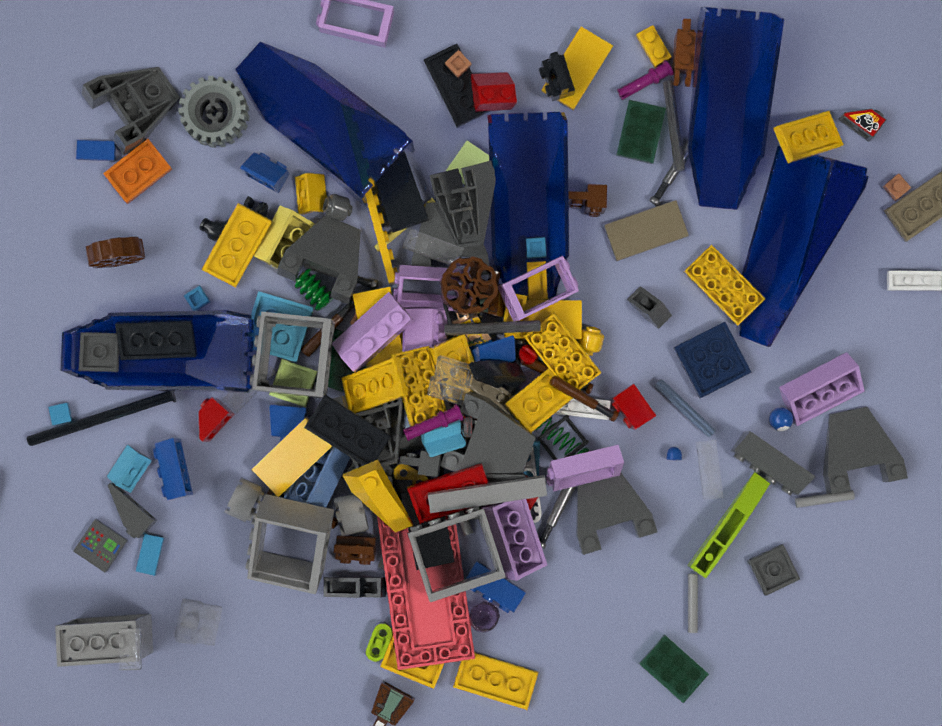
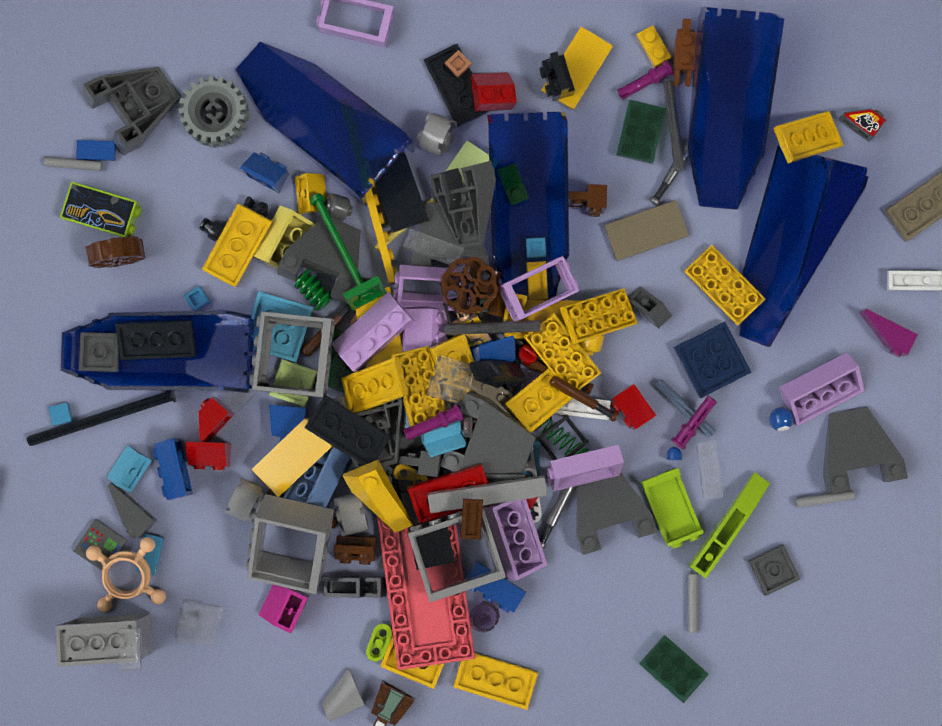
orange plate [103,139,172,204] -> none
dark grey slope [731,431,815,496] -> none
nougat plate [883,174,911,201] -> none
none -> light grey piece [44,156,103,171]
none -> panel [60,181,142,237]
none -> light nougat piece [86,537,166,613]
none -> red slope [186,441,231,470]
none -> dark pink slope [259,585,310,633]
none -> green tile [310,193,387,311]
none -> light grey slope [322,669,365,722]
none -> light grey brick [417,112,457,157]
none -> reddish brown tile [461,498,483,540]
none -> dark green slope [497,162,529,206]
none -> yellow tile [559,288,638,345]
none -> lime panel [640,468,704,549]
none -> magenta pin [671,395,718,450]
none -> magenta slope [860,309,918,357]

